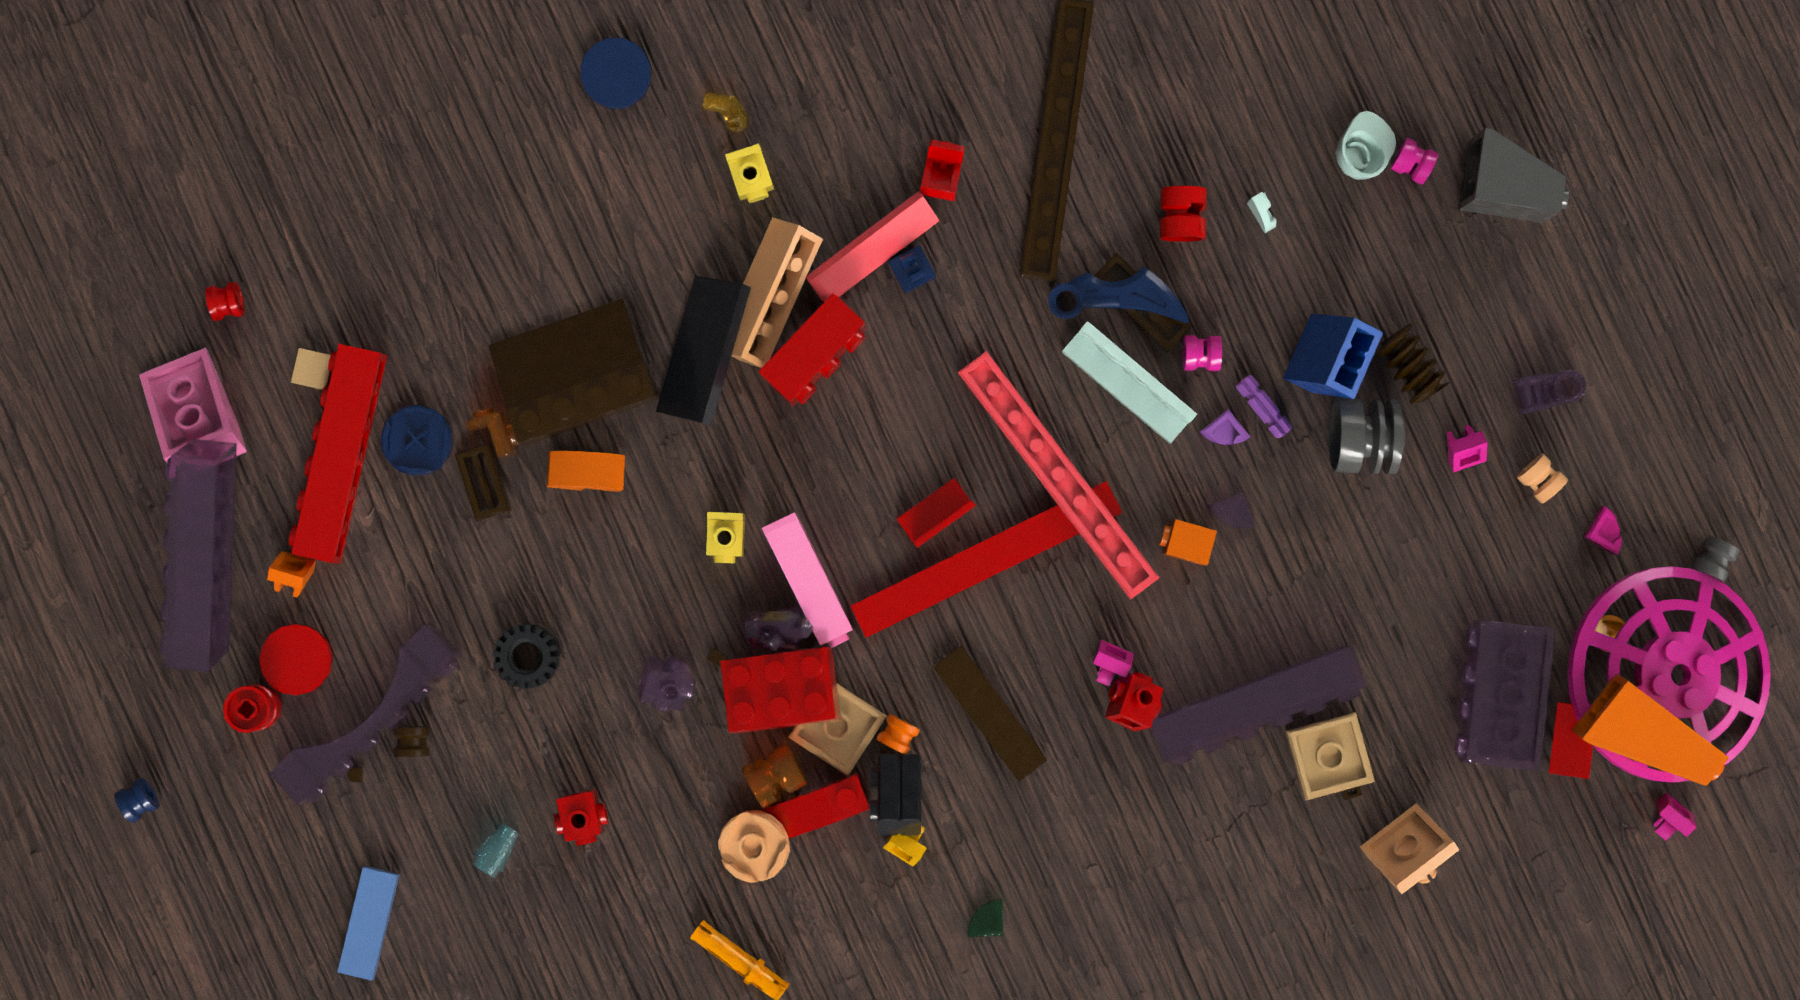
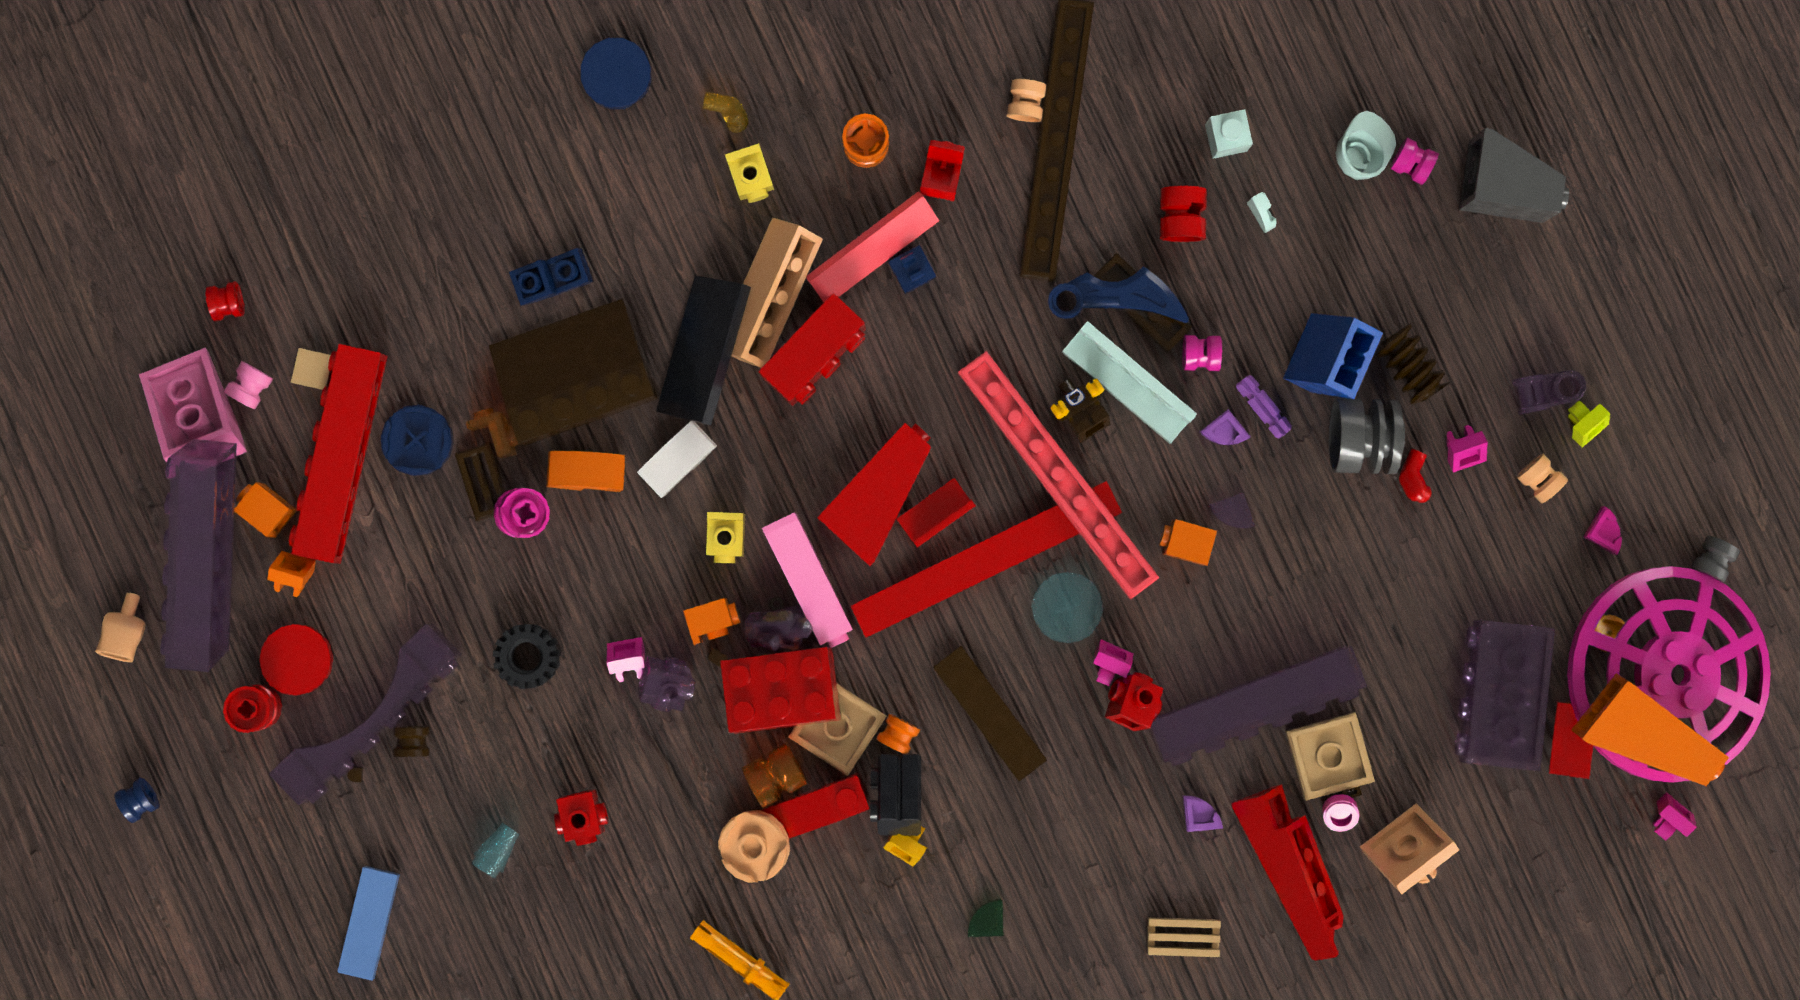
none -> light nougat piece [95,593,146,662]
none -> bright pink wheel [223,361,273,409]
none -> orange brick [233,482,297,538]
none -> dark pink wheel [494,488,550,538]
none -> dark blue slope [509,248,593,306]
none -> dark pink tile [606,637,645,682]
none -> white slope [637,421,717,498]
none -> orange brick [683,598,741,645]
none -> red slope [817,423,931,567]
none -> orange wheel [842,113,889,168]
none -> light nougat wheel [1007,79,1046,122]
none -> clear light blue tile [1031,572,1103,643]
none -> dark brown piece [1050,378,1111,443]
none -> tan tile [1147,917,1221,957]
none -> medium lavender tile [1182,795,1223,832]
none -> light aqua brick [1205,109,1253,159]
none -> red wedge [1232,784,1344,961]
none -> tile [1322,794,1359,832]
none -> red arm [1399,449,1432,503]
none -> neon yellow tile [1568,401,1610,448]

